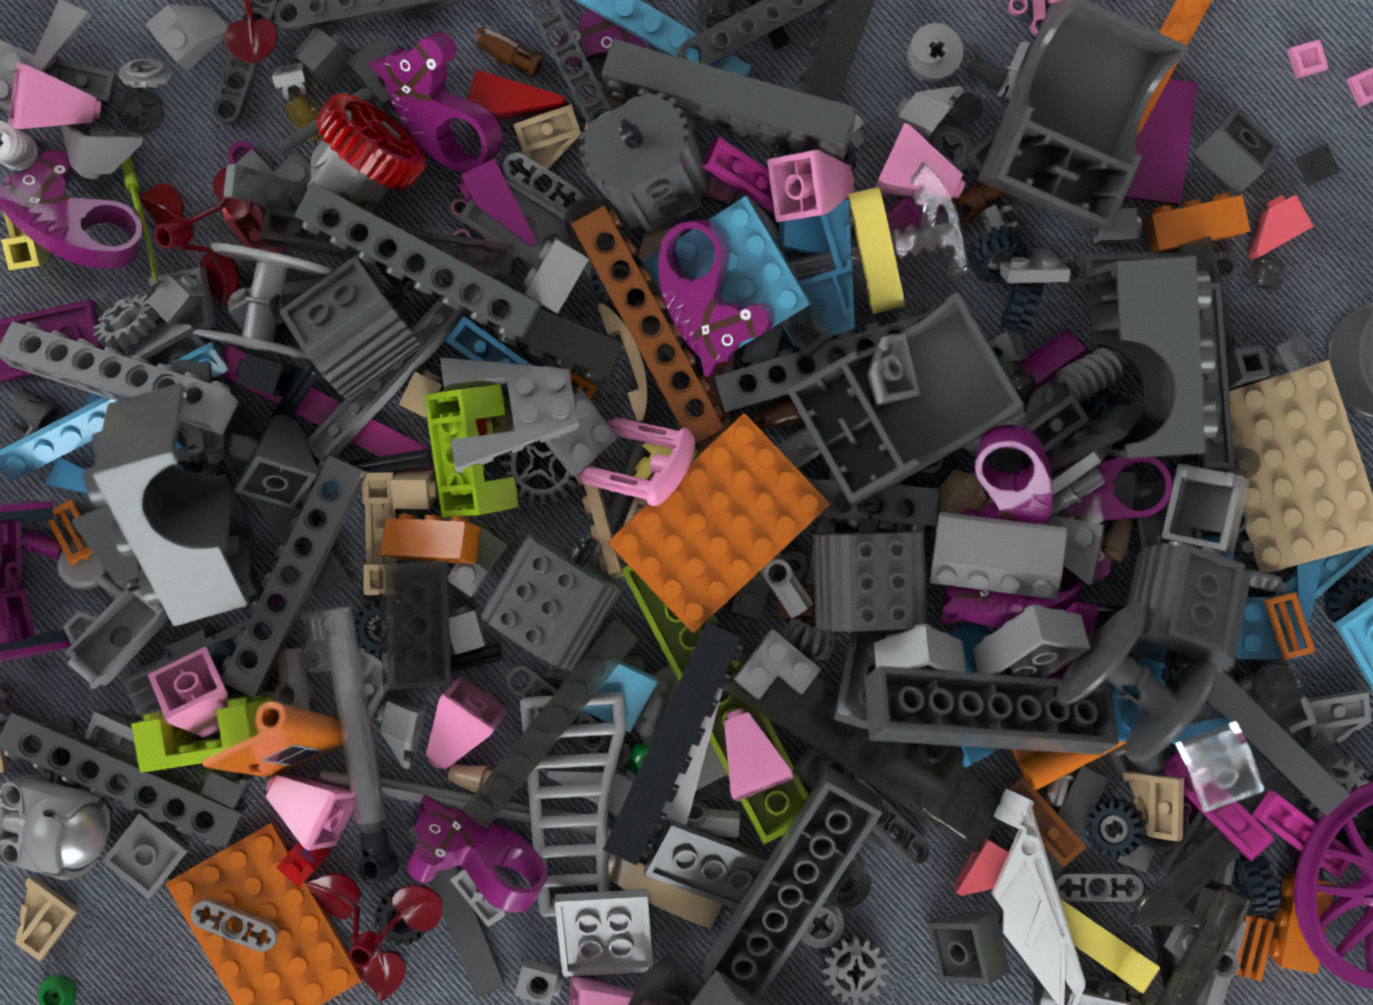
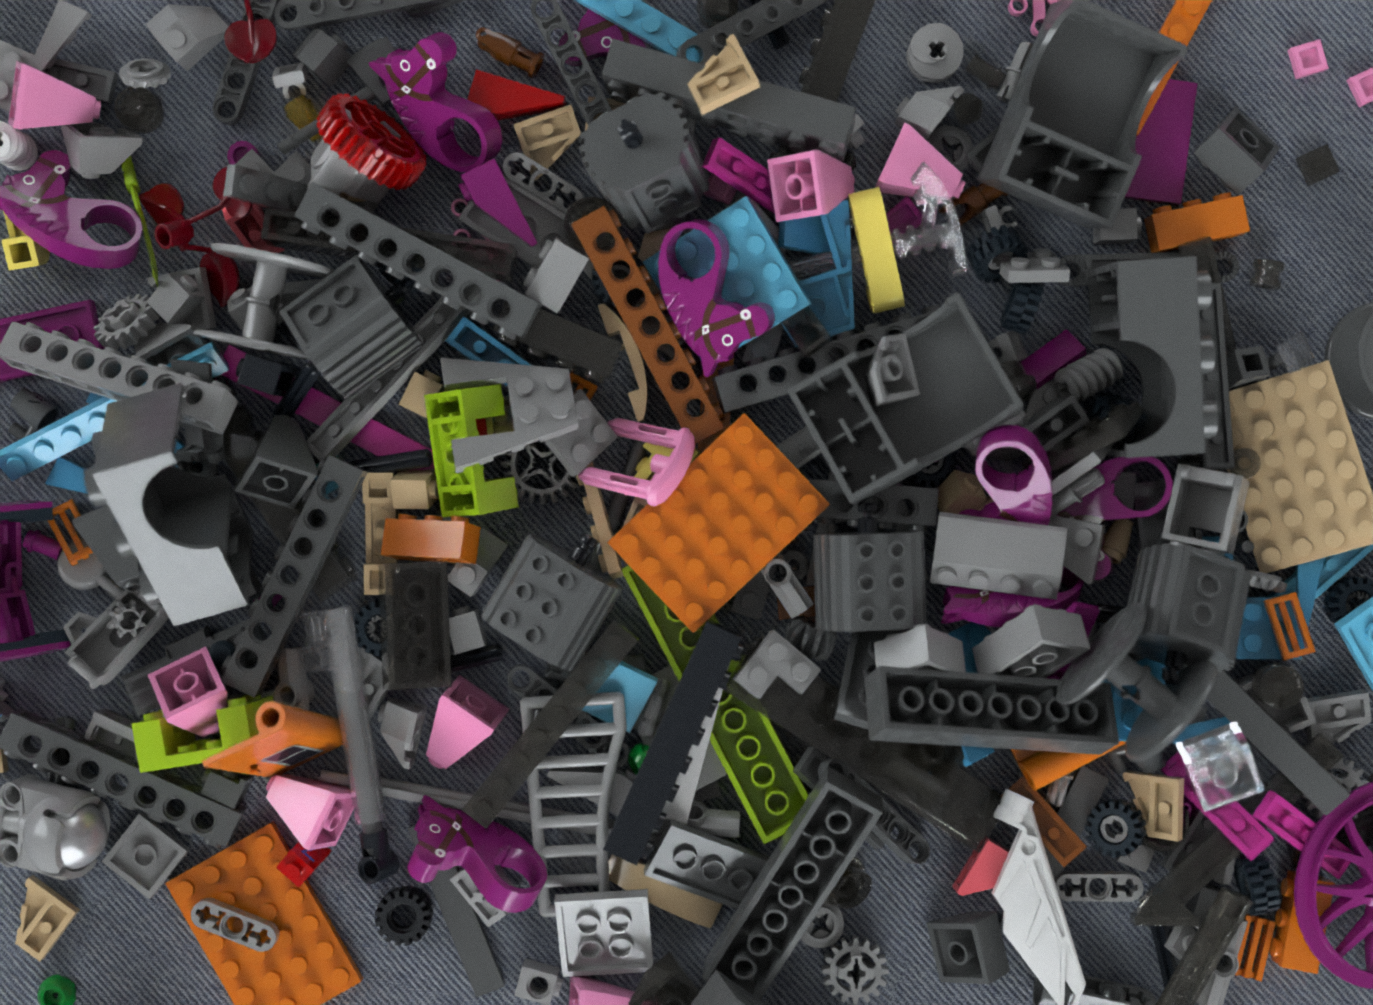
dark red plant [306,873,443,1002] -> none
tan cone [448,764,496,796] -> none
bright pink slope [725,708,794,801] -> none
reddish brown piece [754,397,803,429] -> none
light yellow beam [1060,899,1160,994] -> none
coral slope [1247,194,1314,261] -> none
none -> light grey gear [106,599,146,638]
none -> tan wing [688,34,760,115]

